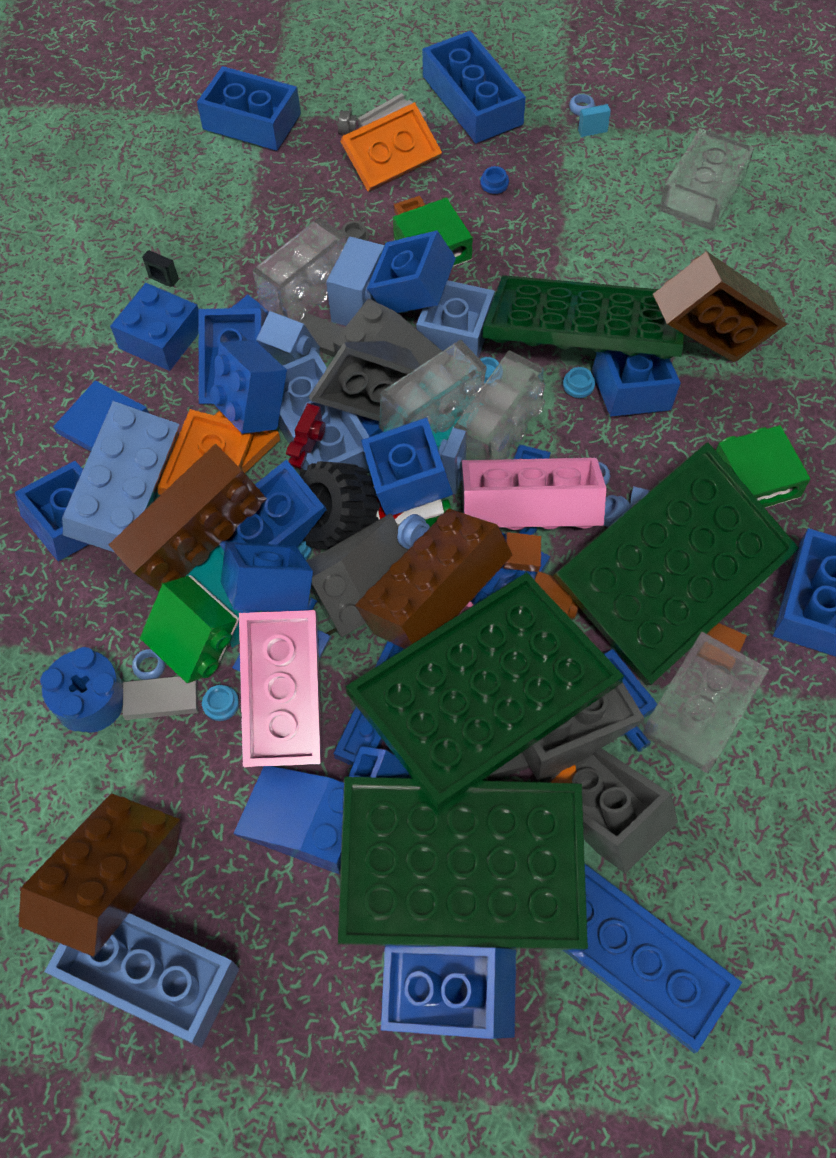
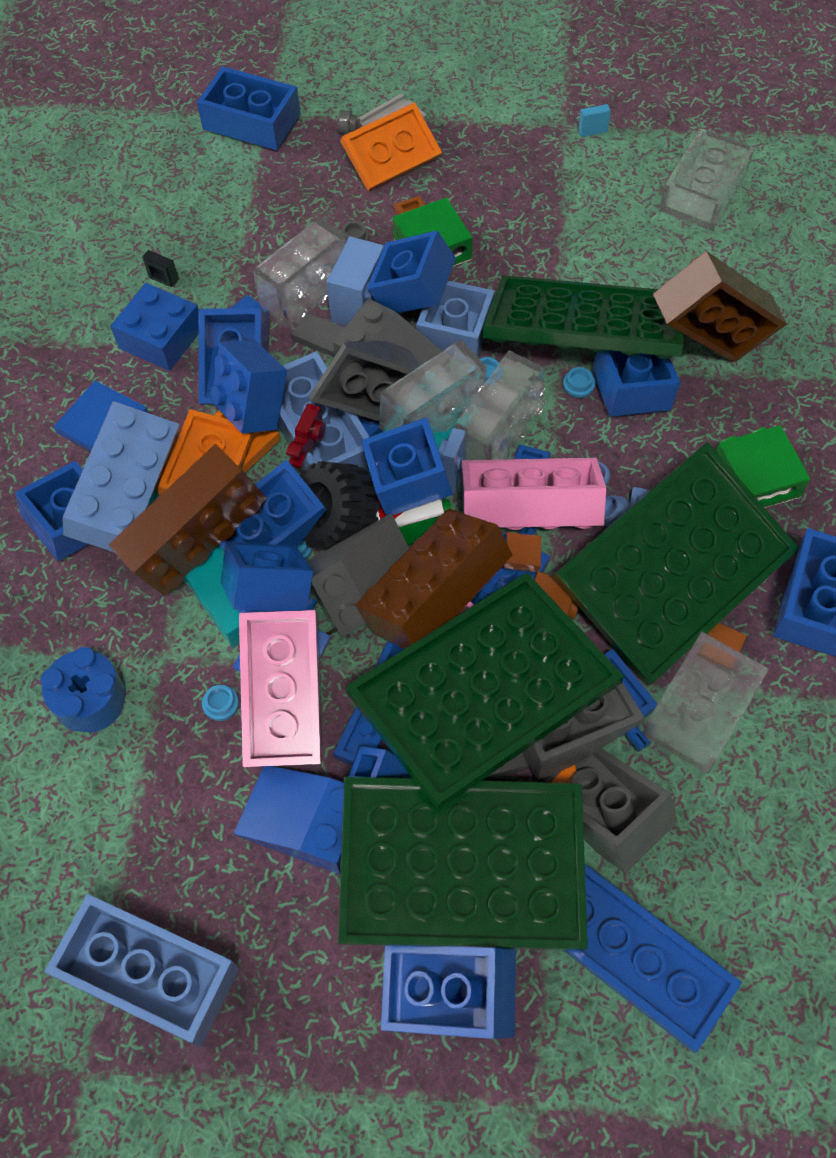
reddish brown brick [18,793,181,957] -> none
light grey tile [123,676,198,720] -> none
medium blue piece [132,649,166,680] -> none
green piece [140,575,239,684] -> none
medium blue brick [256,311,320,365] -> none
medium blue plate [397,514,430,549] -> none
blue brick [422,31,526,144] -> none
blue plate [480,166,509,194] -> none
medium blue piece [569,94,595,116] -> none

